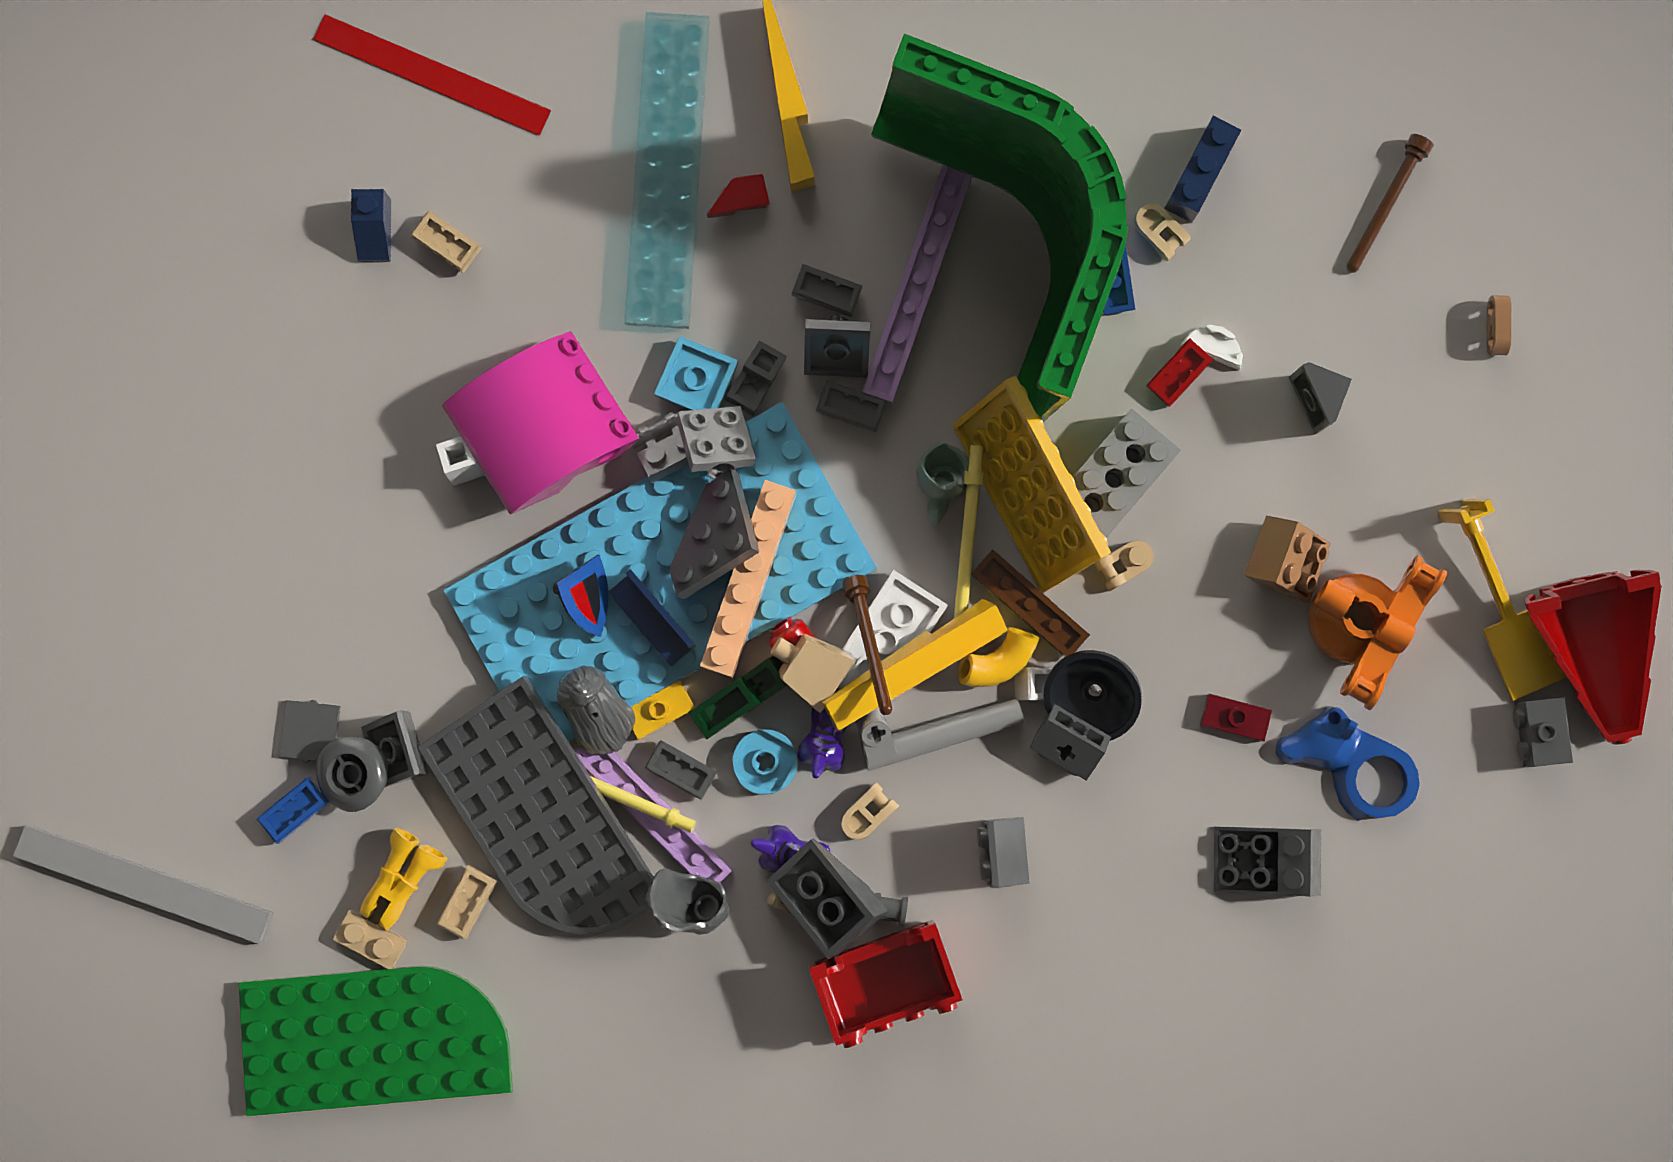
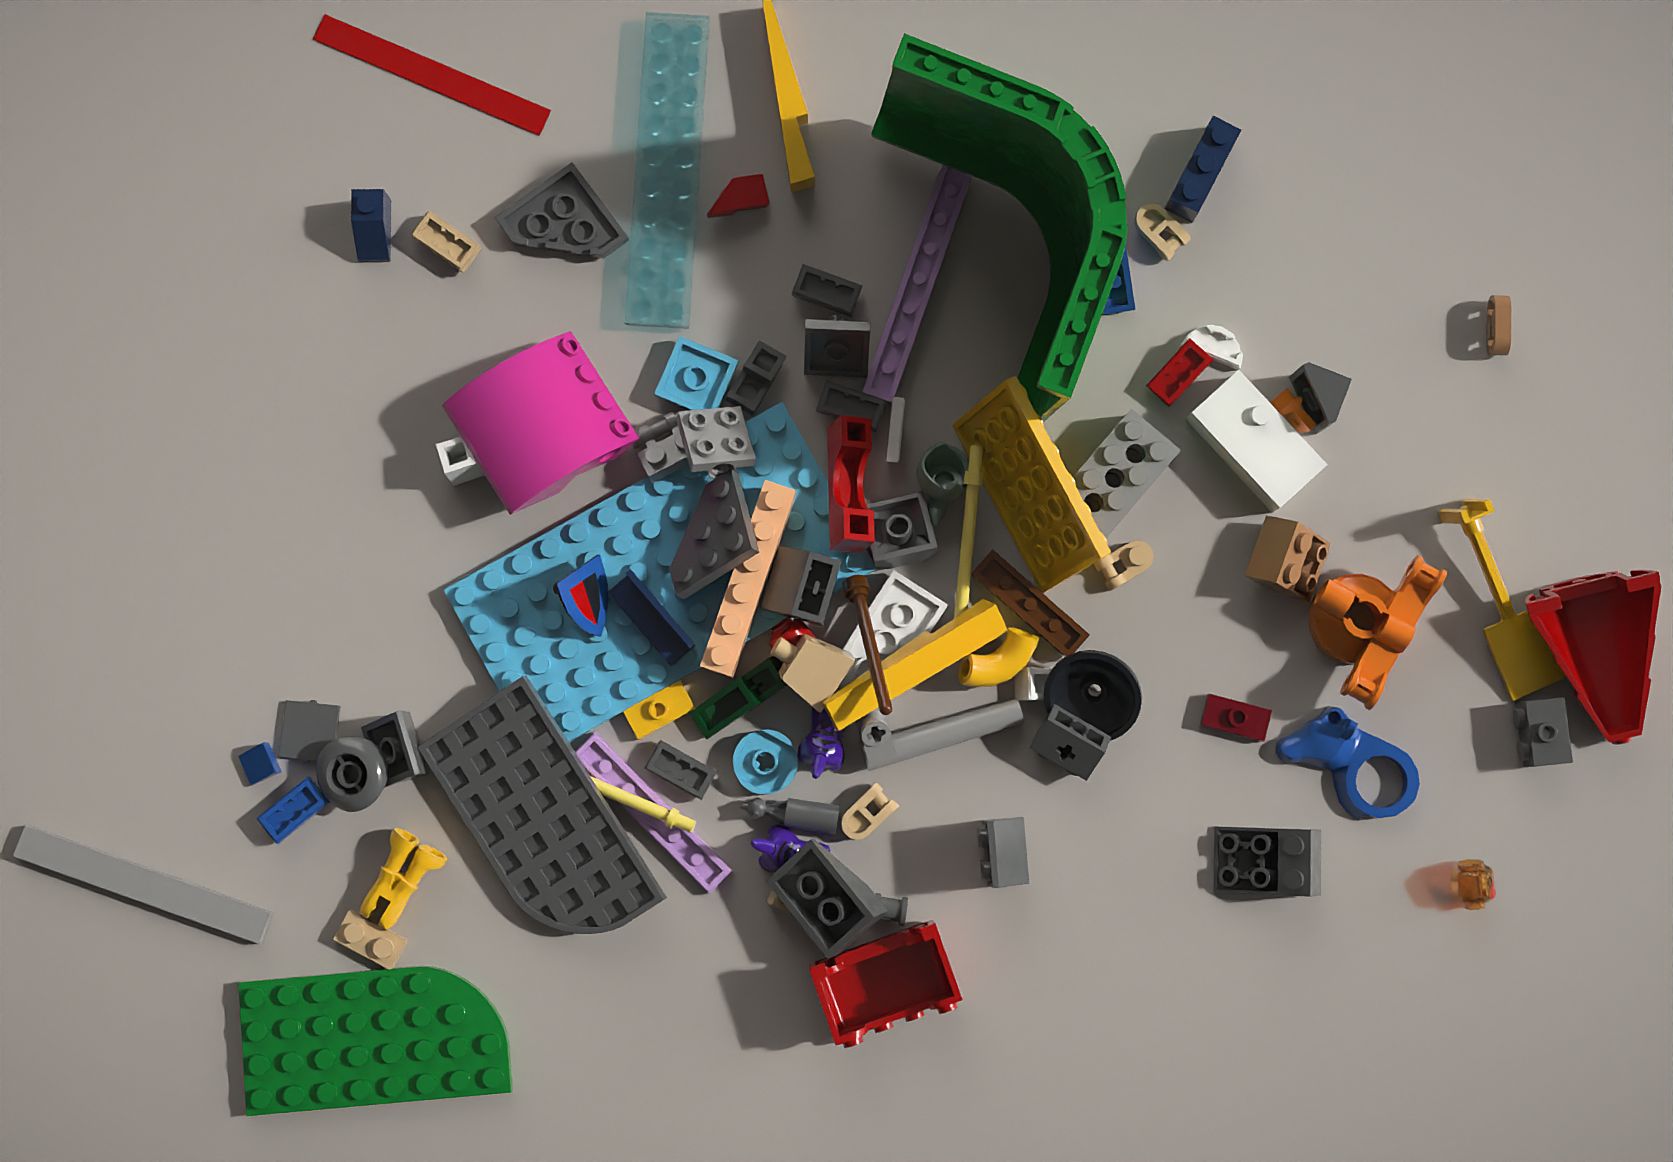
tan plate [436,865,498,939] -> none
dark grey hair [557,665,635,755] -> none
dark grey hair [645,869,730,935] -> none
reddish brown piece [1347,134,1434,273] -> none
none -> blue slope [238,742,282,786]
none -> dark grey plate [495,162,629,259]
none -> dark grey wheel [740,797,840,835]
none -> dark grey slope [760,546,841,627]
none -> red arch [827,415,875,553]
none -> dark grey slope [866,490,938,569]
none -> white tile [886,397,905,463]
none -> white brick [1186,370,1328,513]
none -> orange piece [1270,388,1317,433]
none -> clear orange head [1450,859,1496,910]

